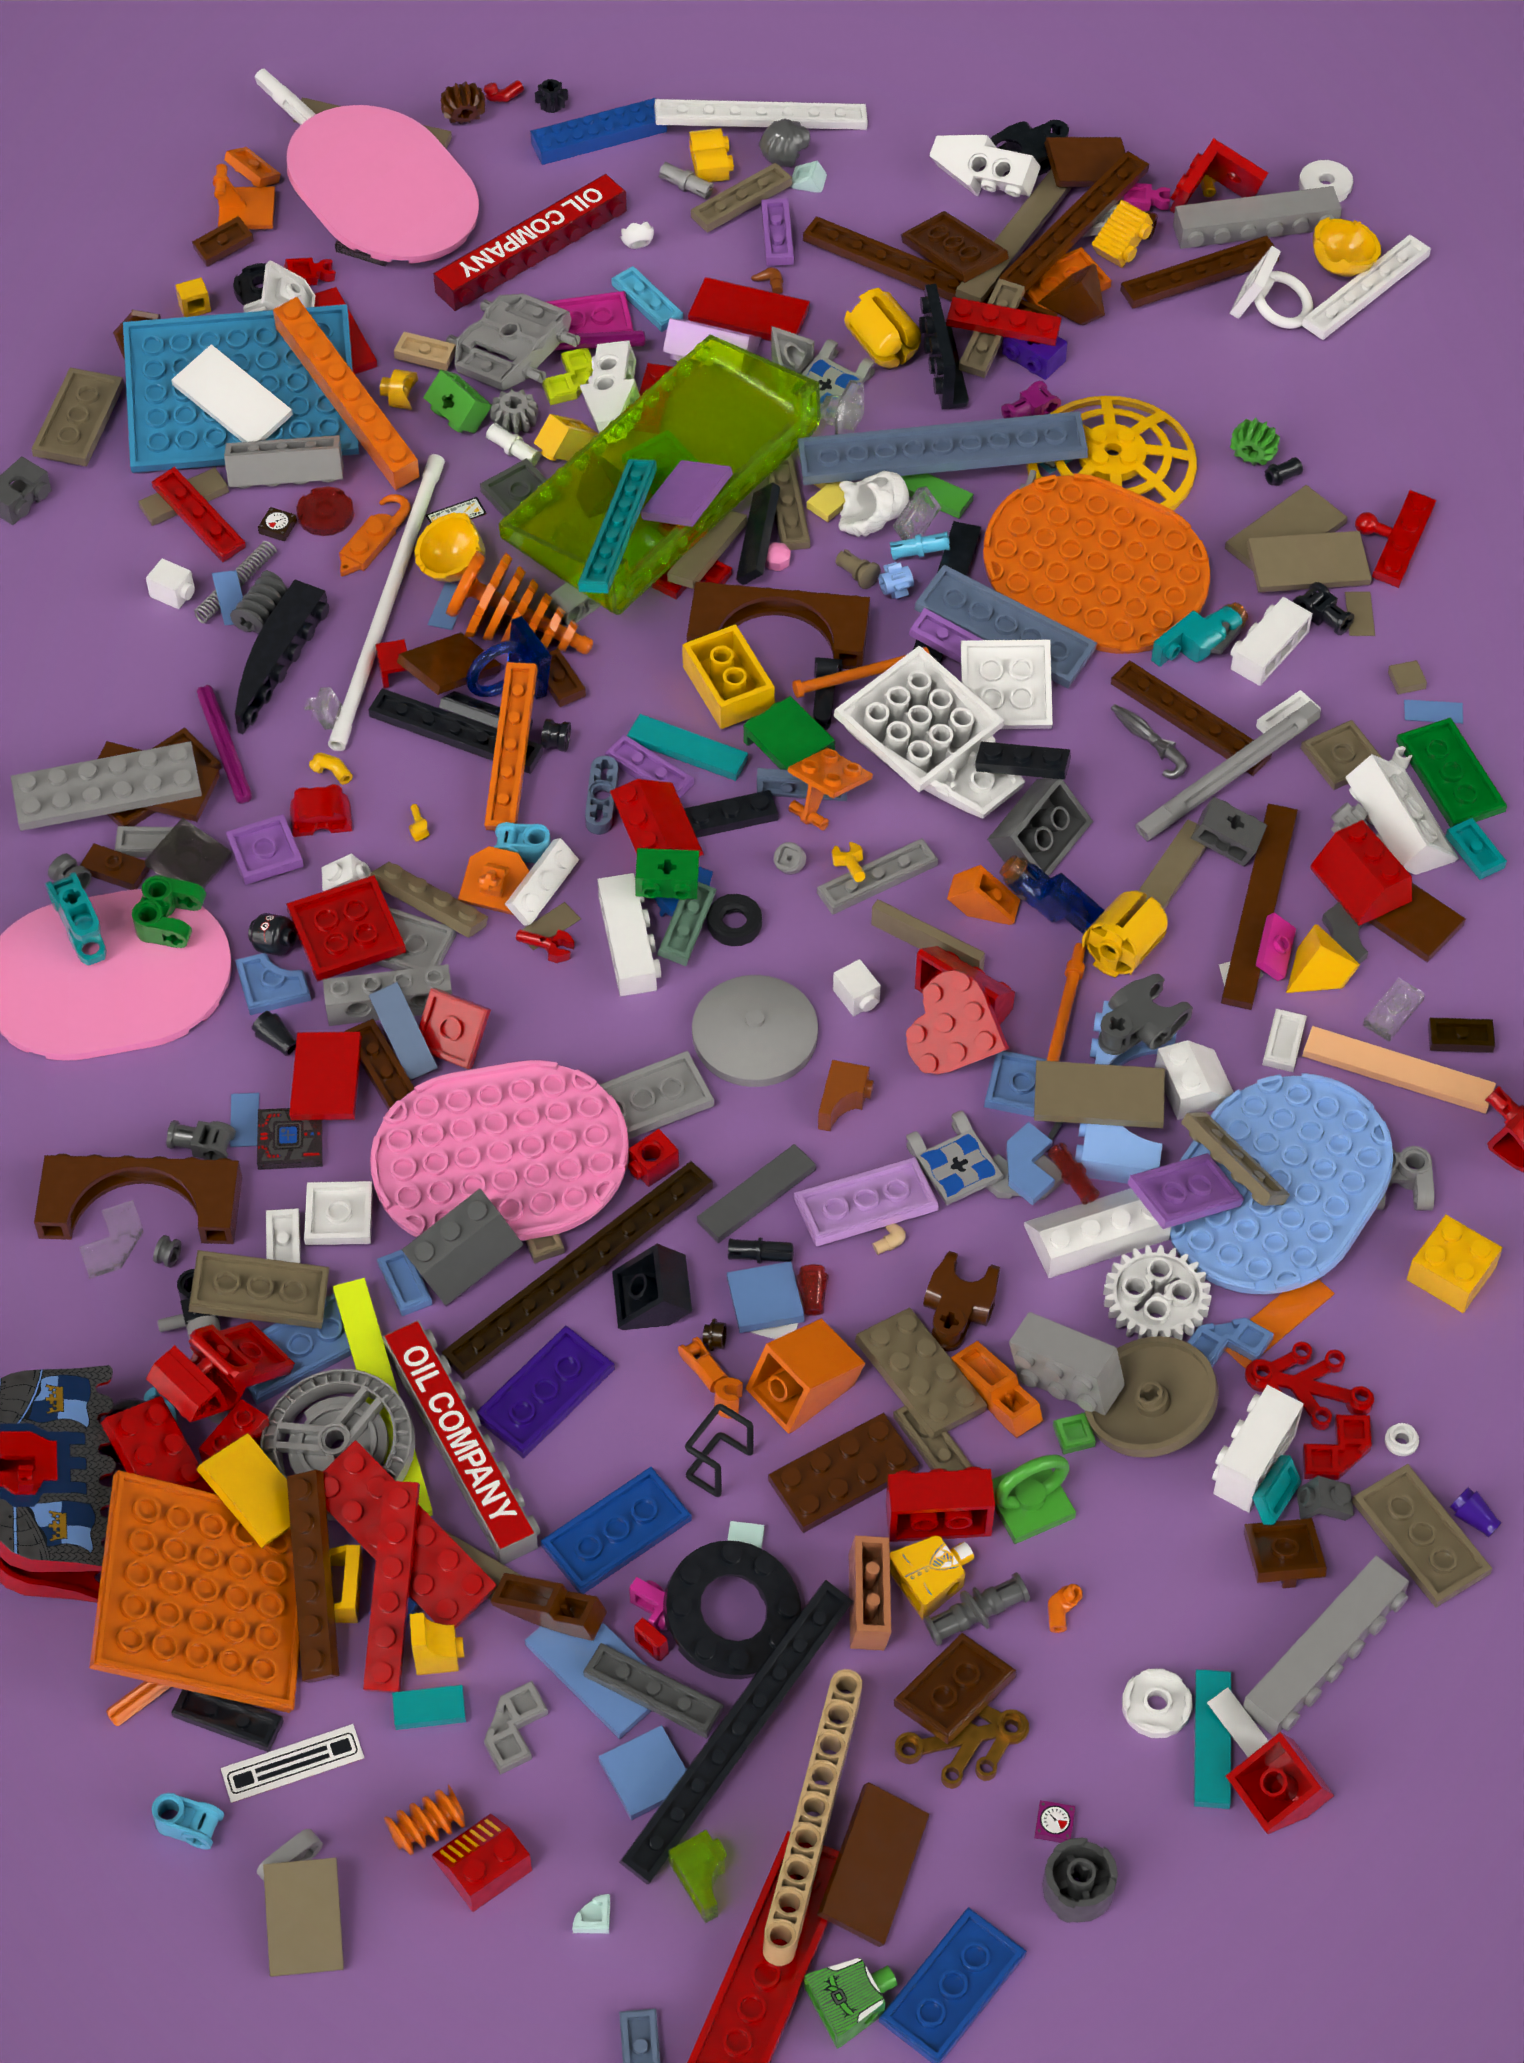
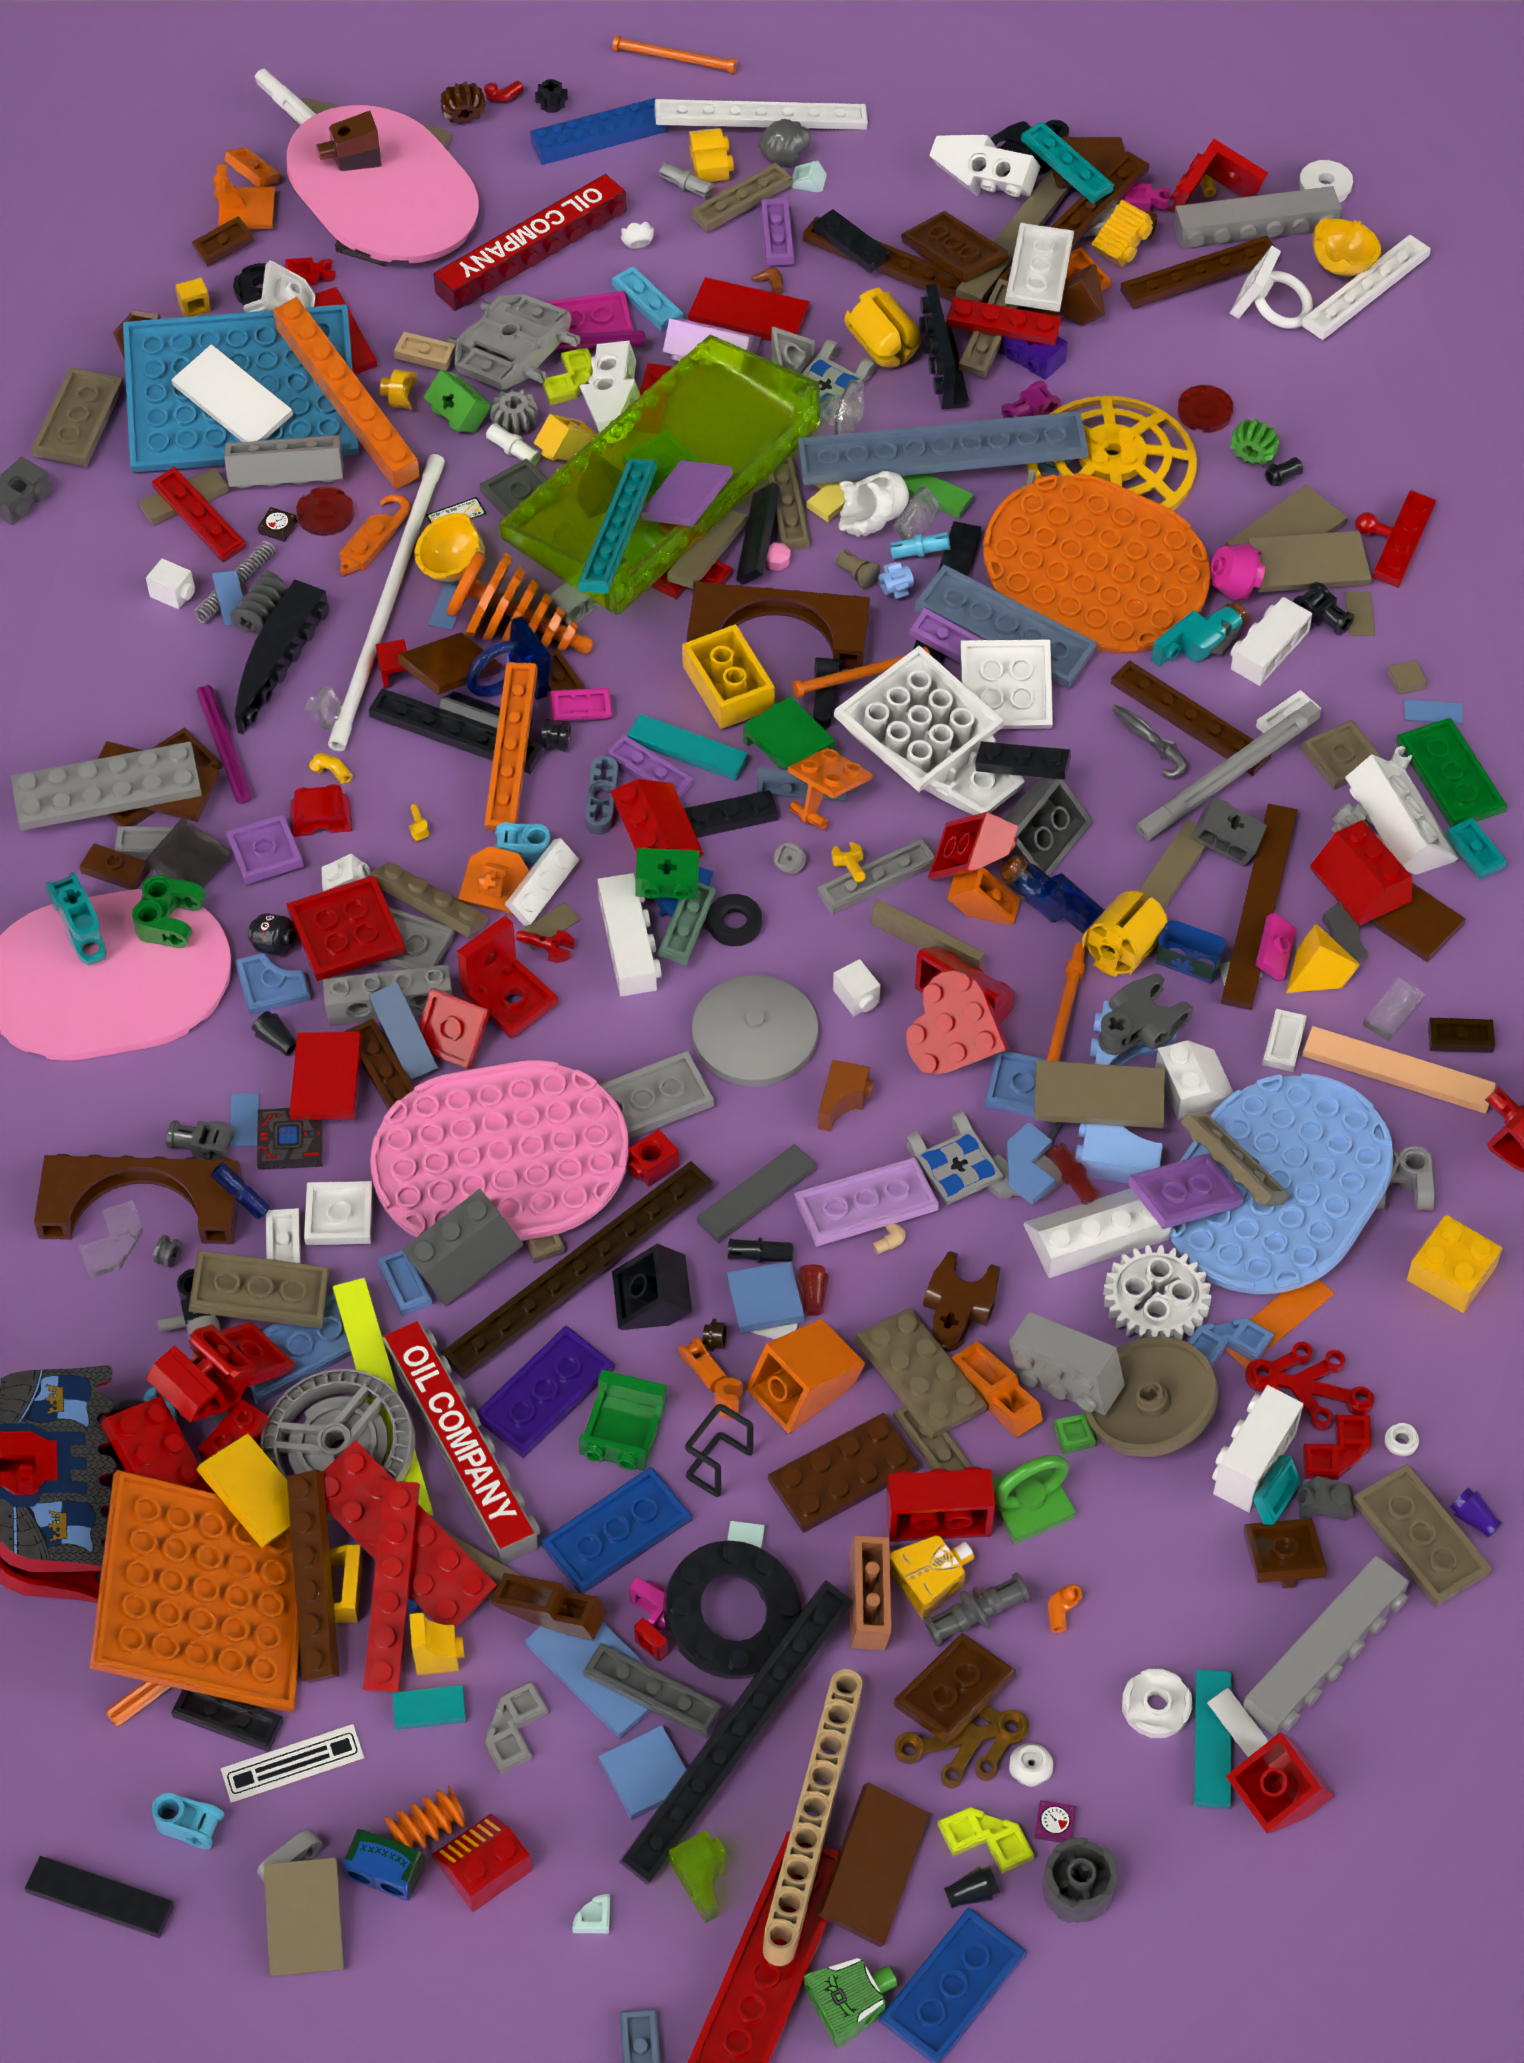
dark grey wheel [48,853,91,890] -> none
none -> black tile [25,1856,174,1938]
none -> clear blue piece [210,1162,271,1220]
none -> reddish brown torso [316,111,382,171]
none -> blue piece [342,1829,426,1901]
none -> red bracket [457,916,558,1039]
none -> dark pink plate [549,688,612,722]
none -> green panel [579,1370,667,1471]
none -> orange bar [612,35,737,74]
none -> black plate [813,209,890,273]
none -> red slope [928,812,1018,881]
none -> neon yellow tile [938,1807,1034,1874]
none -> black cone [944,1866,1000,1908]
none -> white tile [1005,223,1074,312]
none -> white plate [1009,1743,1053,1787]
none -> teal tile [1021,121,1114,204]
none -> blue piece [1156,920,1226,983]
none -> clear red tile [1177,385,1233,433]
none -> dark pink cone [1210,543,1265,600]

